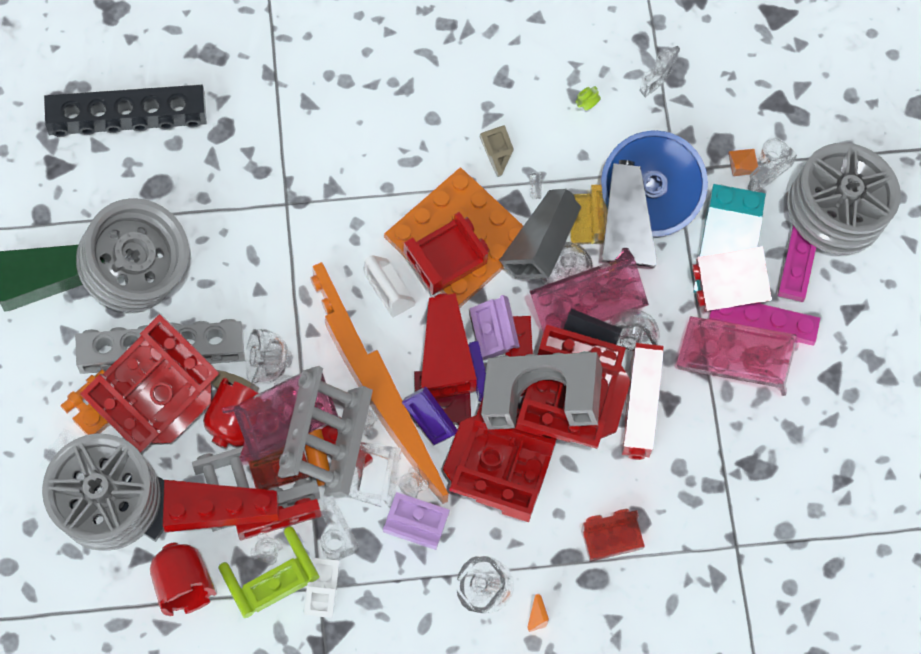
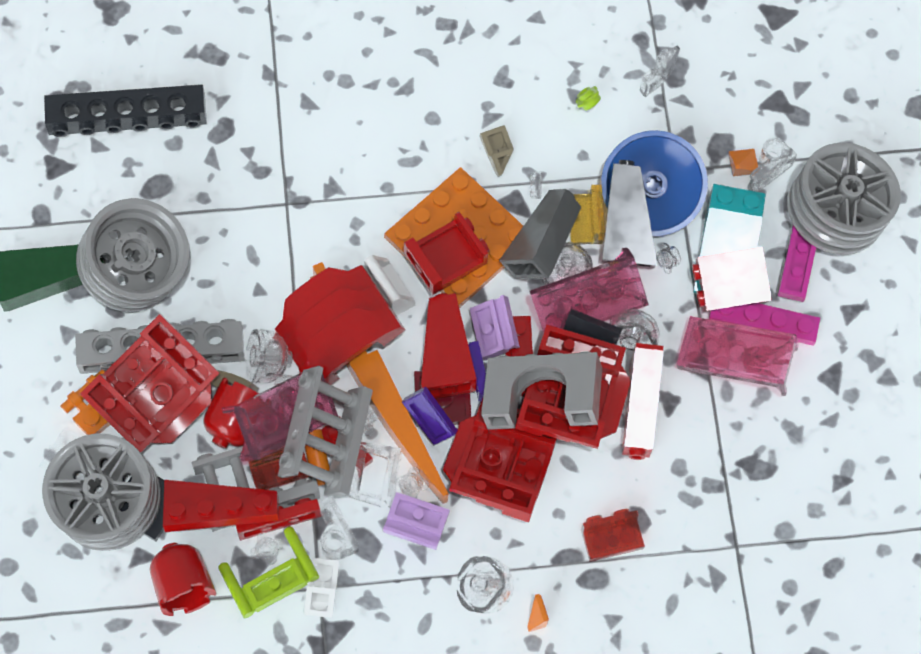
none -> red slope [275,265,406,394]
none -> clear plate [656,243,681,274]

